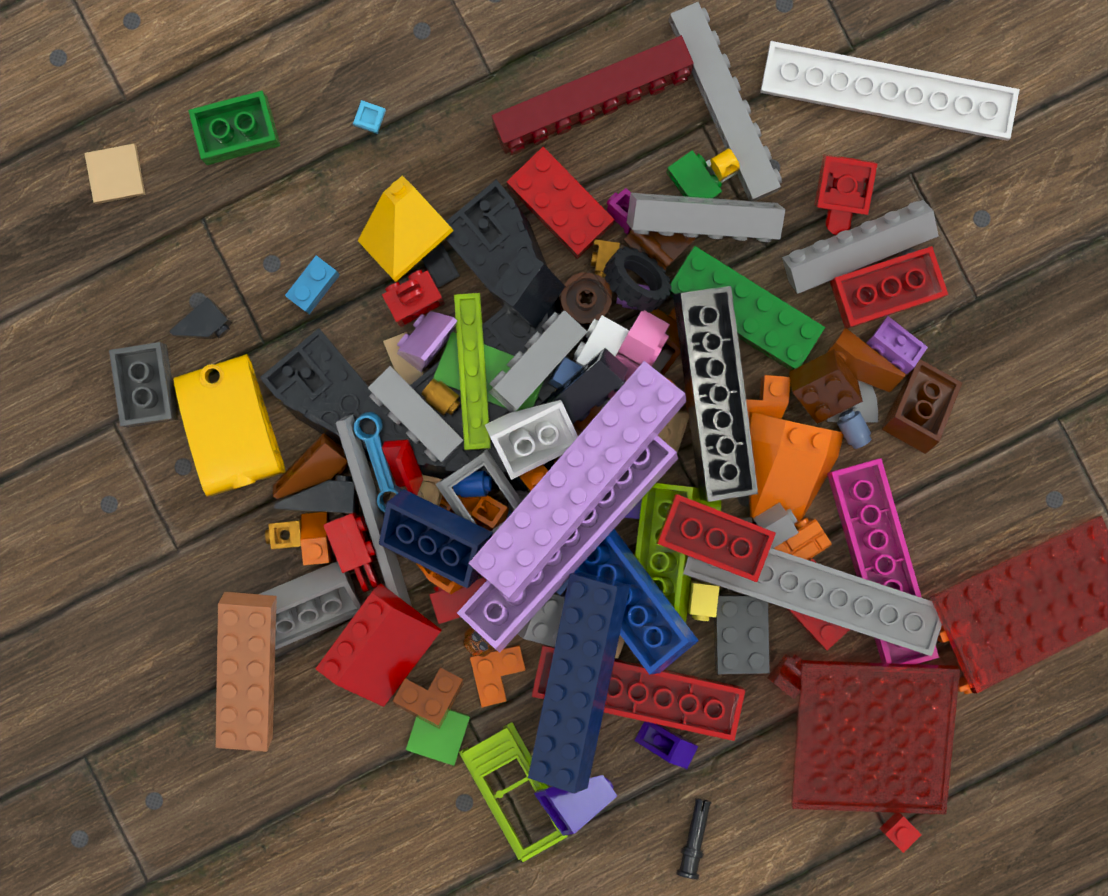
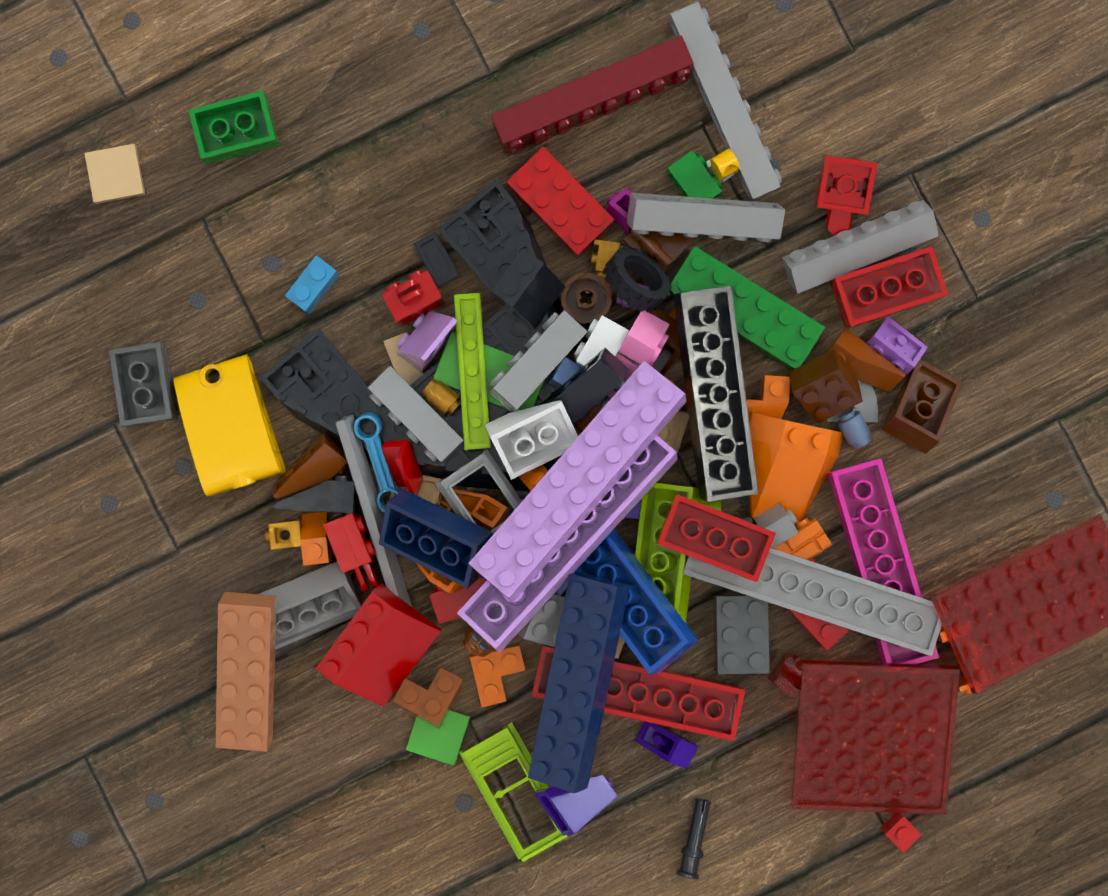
black slope [169,297,233,339] -> none
medium azure tile [353,100,386,134] -> none
yellow slope [358,176,454,282] -> none
blue brick [453,471,492,498] -> none
light yellow brick [687,580,720,621] -> none
white plate [760,41,1020,141] -> none

